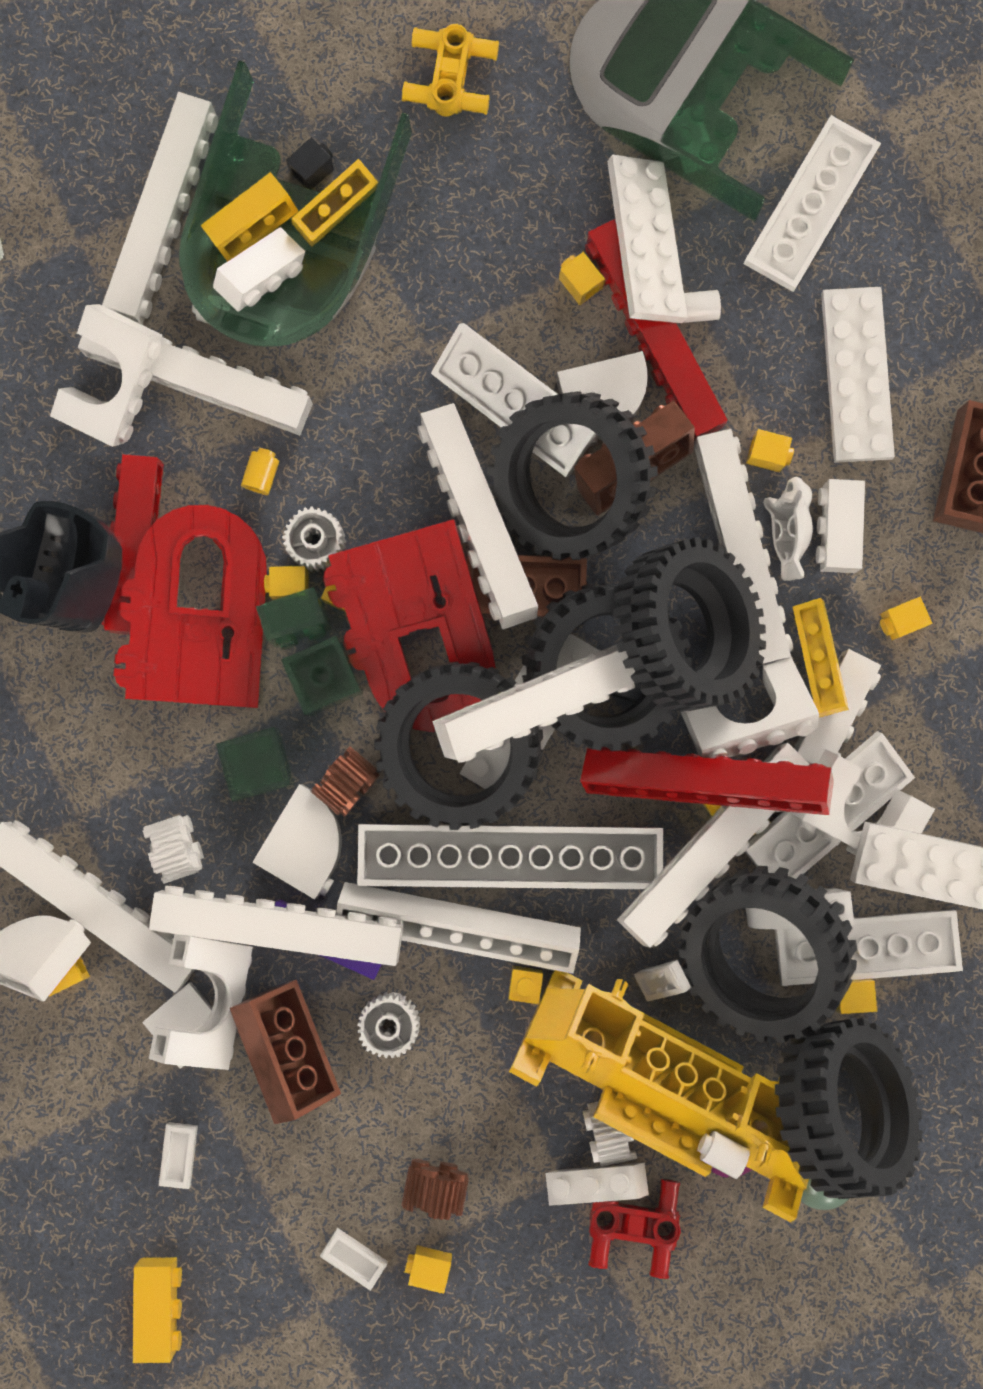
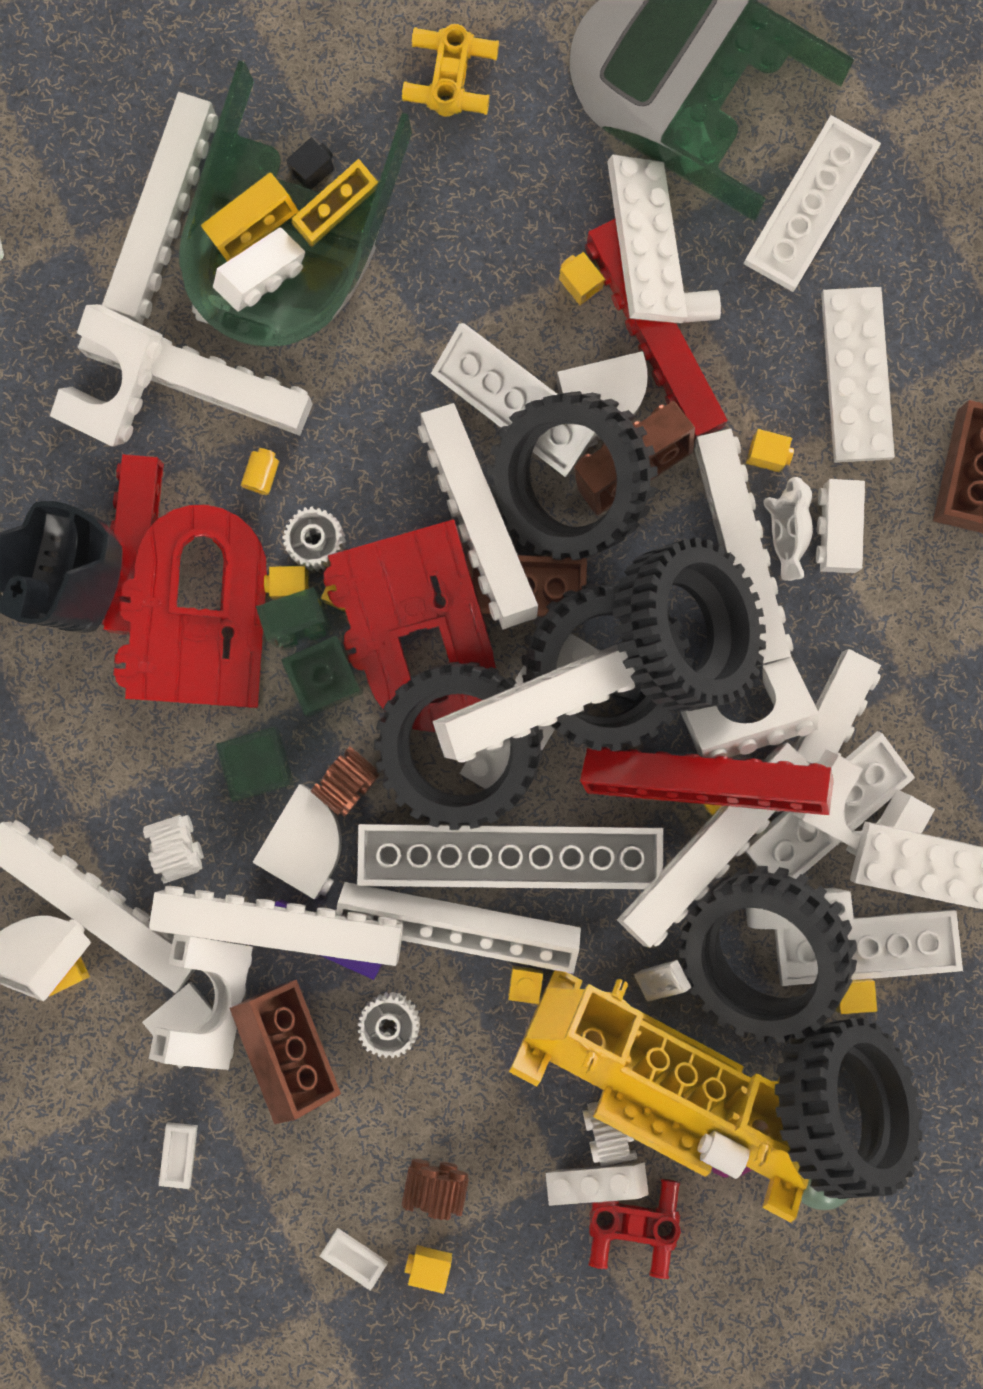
yellow brick [133,1257,182,1363] -> none
yellow plate [793,598,849,718] -> none
yellow brick [880,596,933,640] -> none

